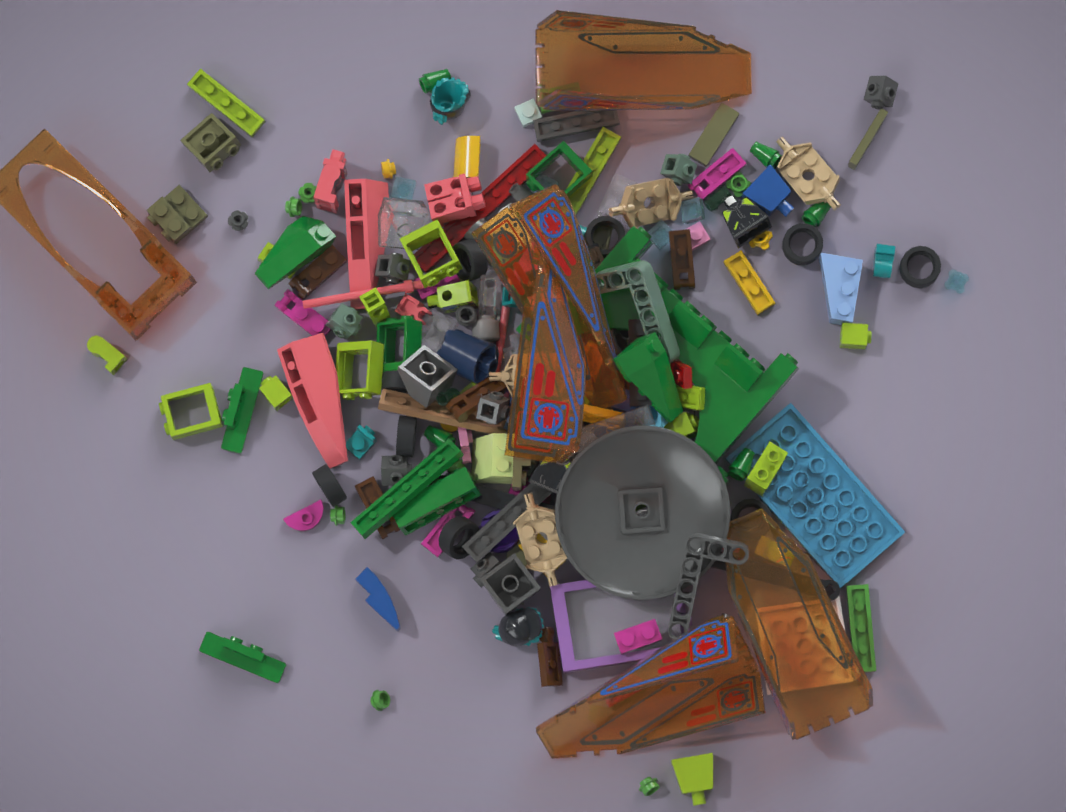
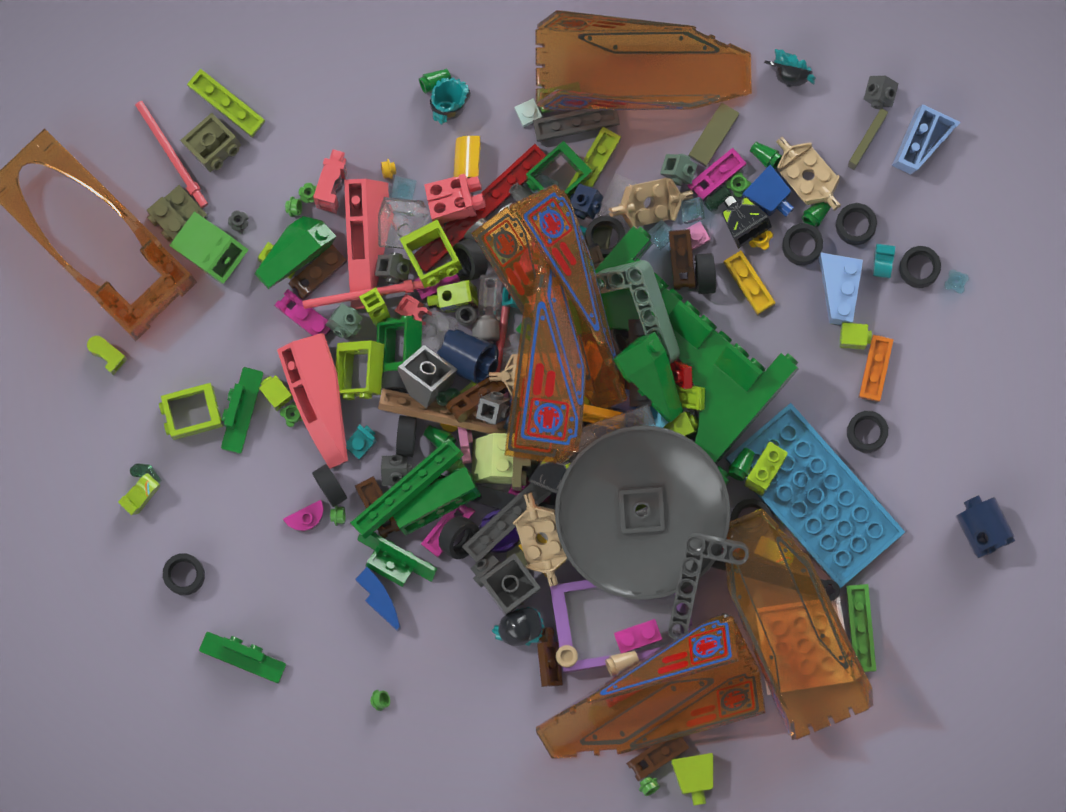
none -> lime leg [118,473,160,515]
none -> clear green arm [130,463,162,483]
none -> coral bar [135,101,208,208]
none -> black tyre [163,553,205,595]
none -> bright green slope [169,211,248,284]
none -> bright green plate [280,402,303,427]
none -> green bracket [357,532,437,587]
none -> tan tile [556,645,578,668]
none -> dark blue brick [569,184,604,220]
none -> tan cone [605,651,639,676]
none -> reddish brown plate [626,729,689,782]
none -> black tyre [695,253,716,294]
none -> hair [764,49,816,87]
none -> black tyre [835,203,877,245]
none -> black tyre [847,411,889,453]
none -> orange plate [858,335,894,402]
none -> light blue wedge [892,104,961,175]
none -> dark blue cylinder [956,495,1016,558]

